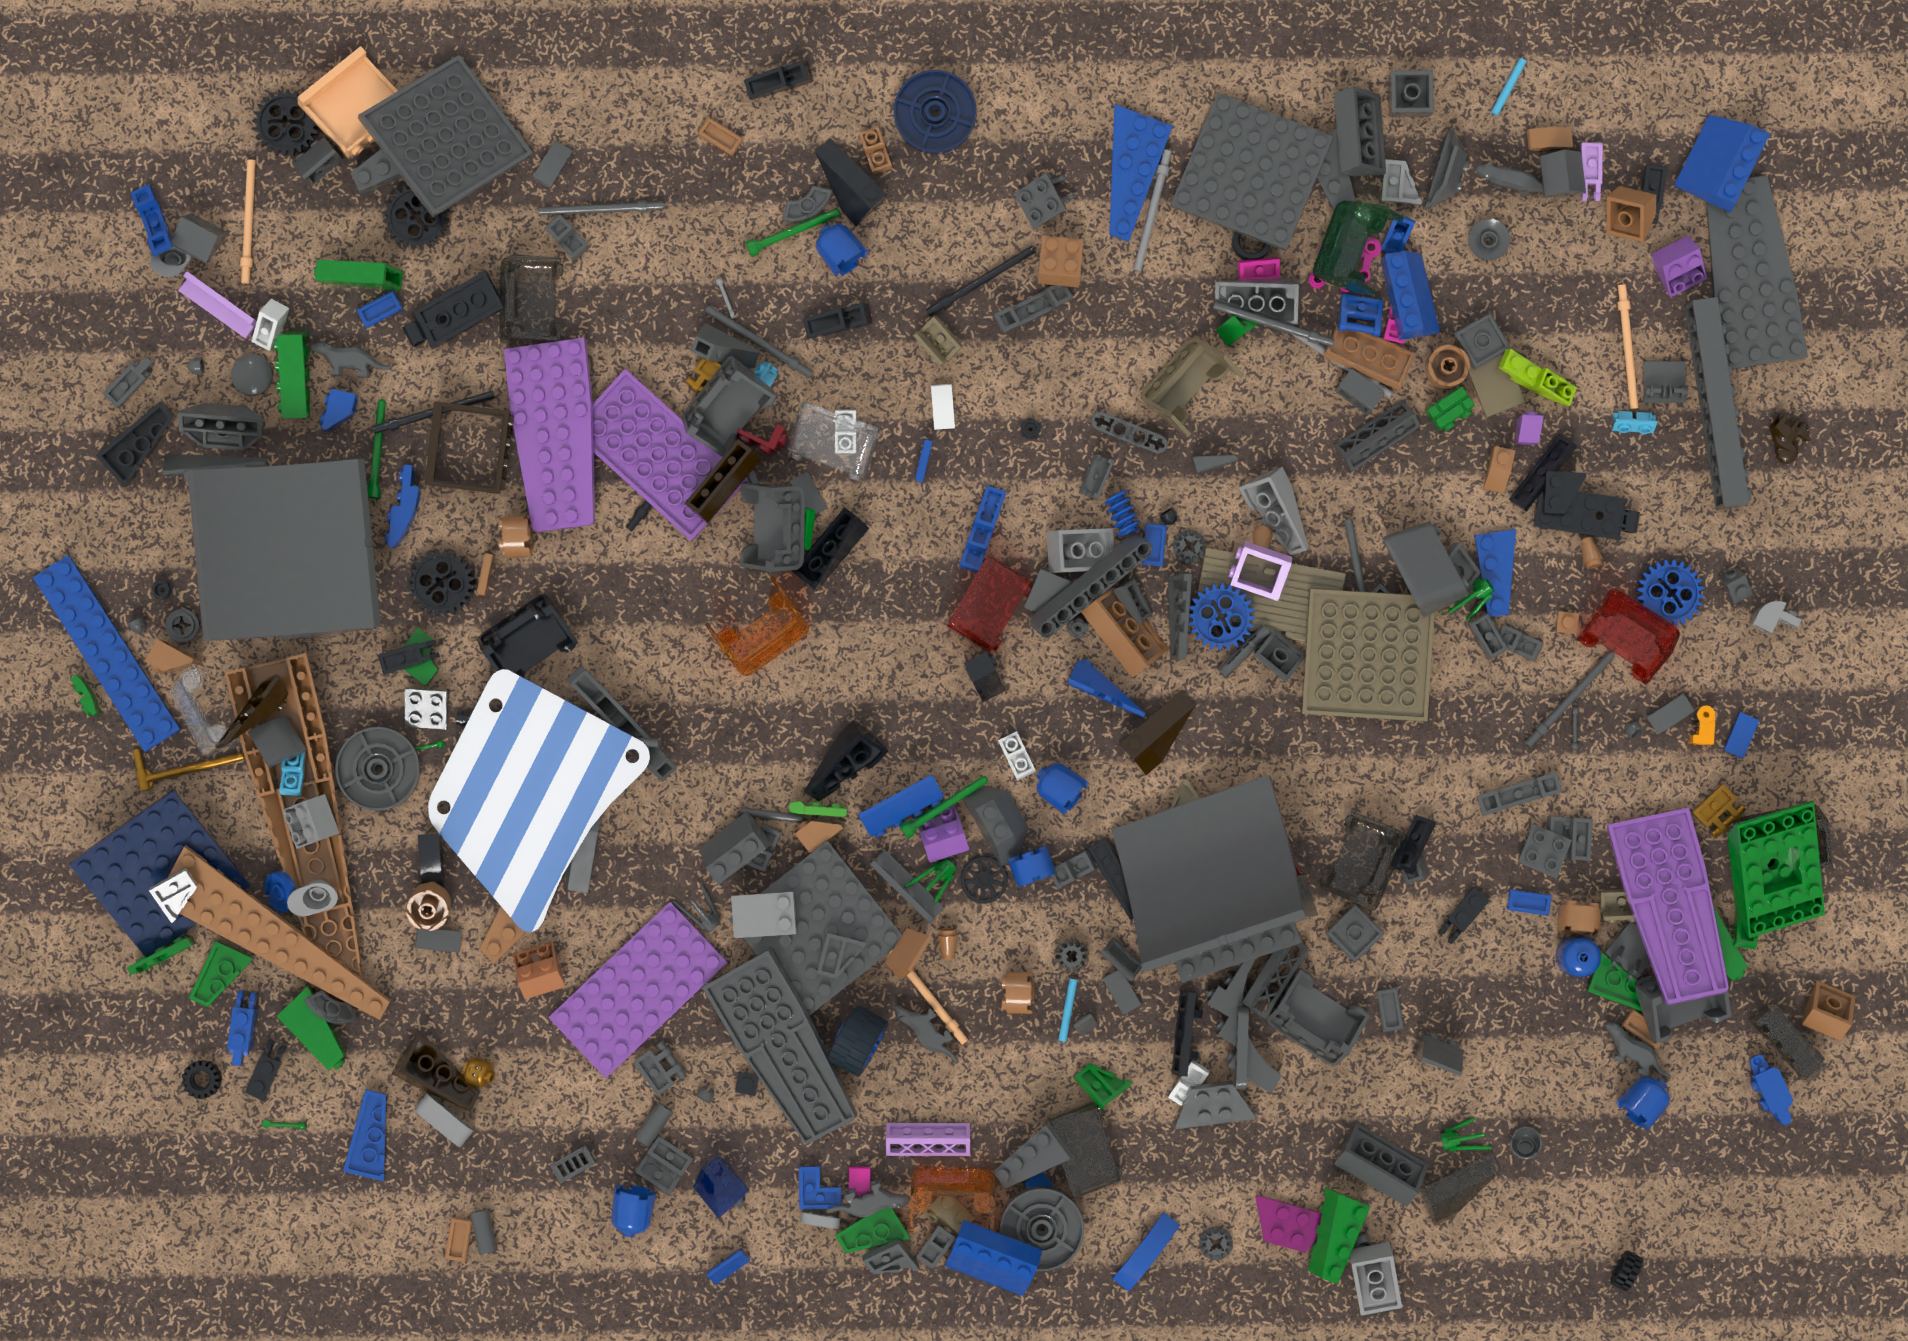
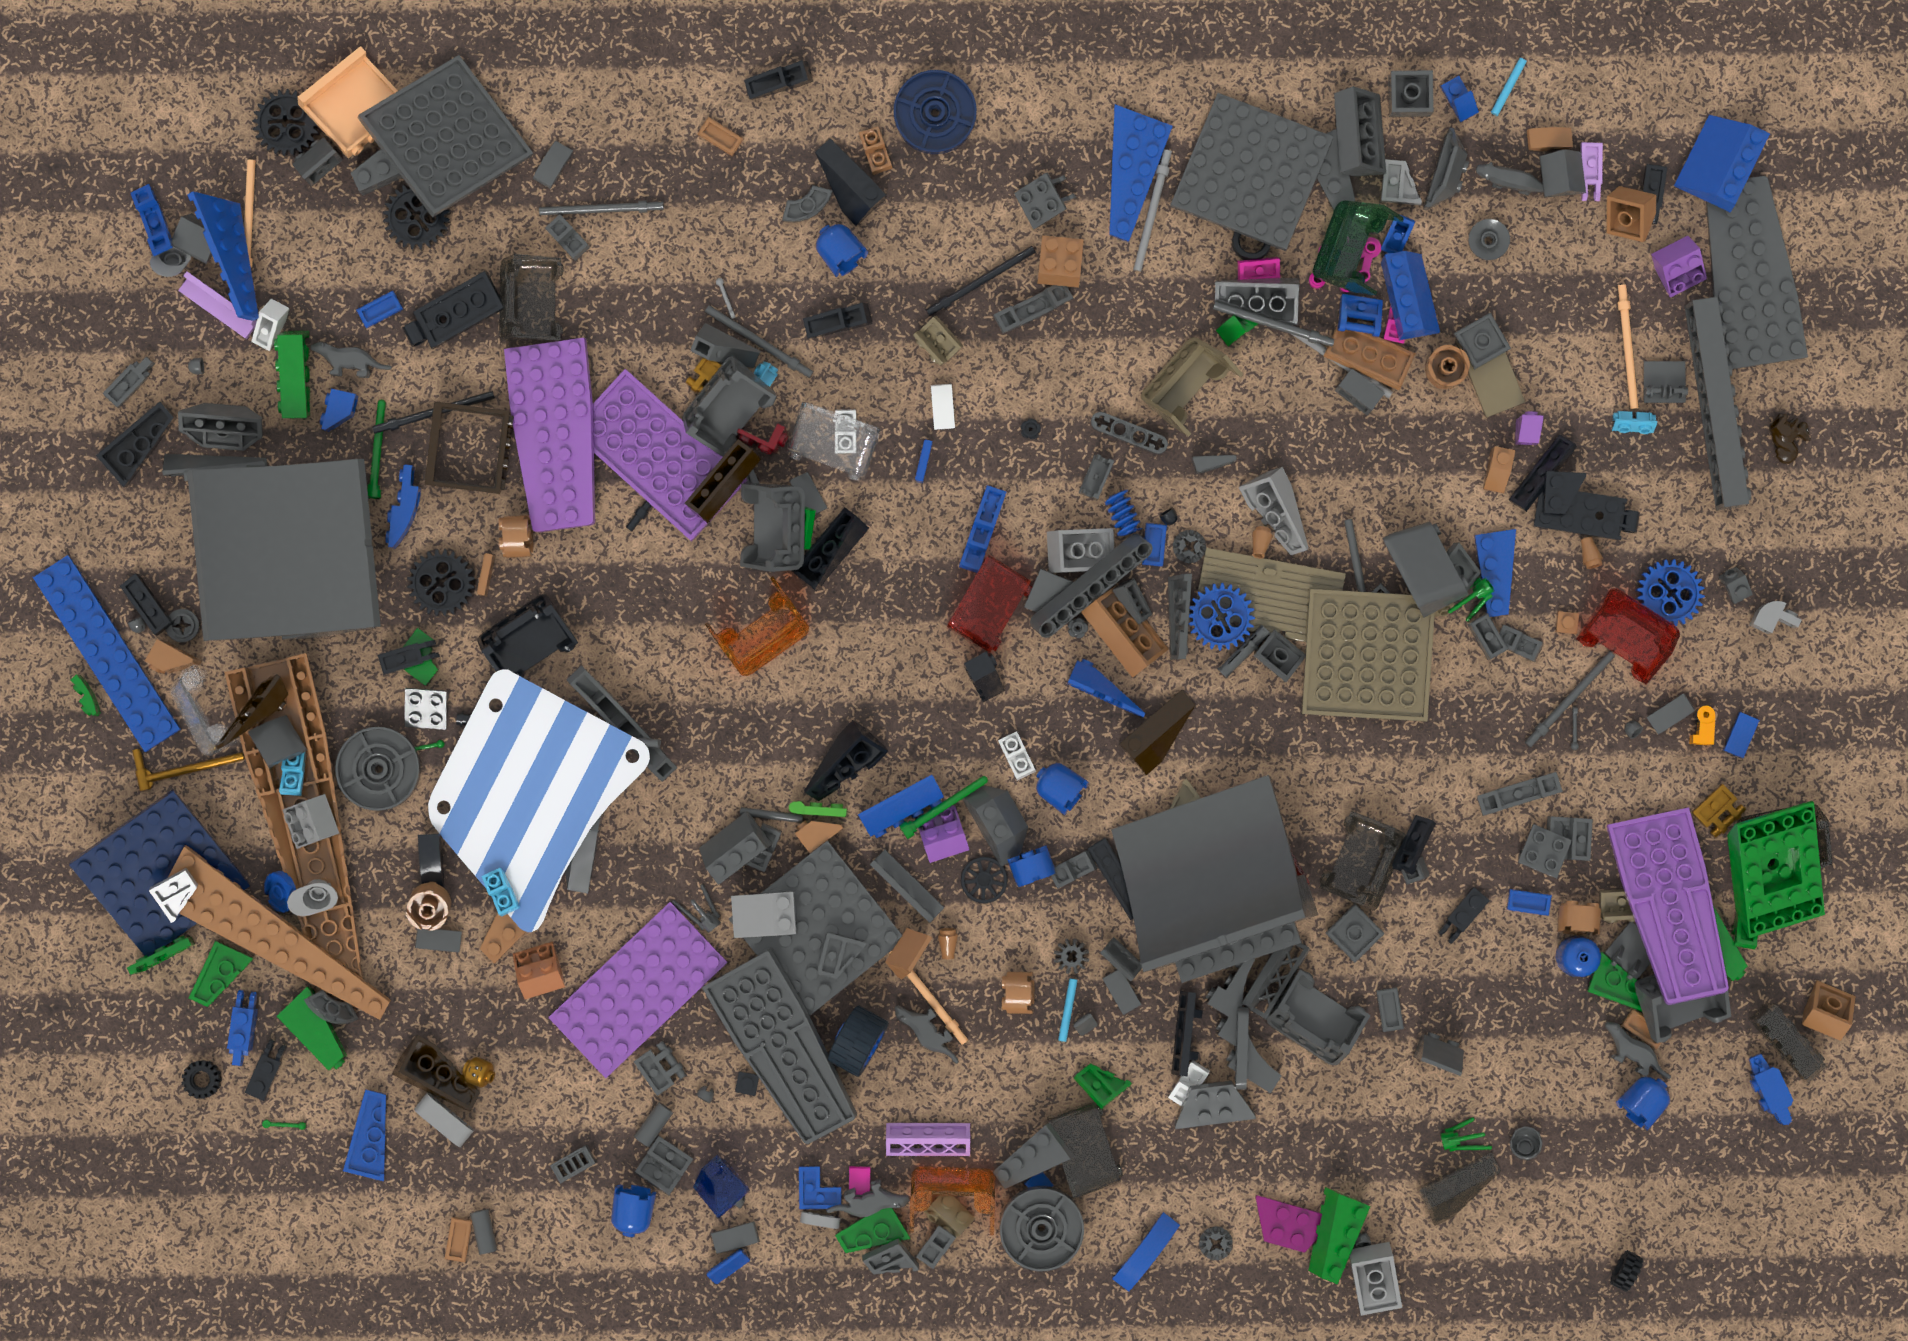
black plate [152,580,173,600] -> none
dark grey dish [231,354,273,396] -> none
green slope [314,260,403,291] -> none
green piece [745,209,840,257] -> none
green plant [904,859,956,903] -> none
blue slope [945,1220,1043,1296] -> none
lavender window [1228,541,1292,601] -> none
dark grey fence [1334,400,1420,472] -> none
dark grey slope [1334,1122,1429,1207] -> none
green brick [1425,386,1475,431] -> none
lime slope [1498,349,1577,406] -> none
none -> black plate [120,573,173,636]
none -> blue wing [187,191,259,321]
none -> medium azure slope [482,868,520,916]
none -> dark grey slope [711,1221,760,1254]
none -> blue slope [1440,76,1479,123]

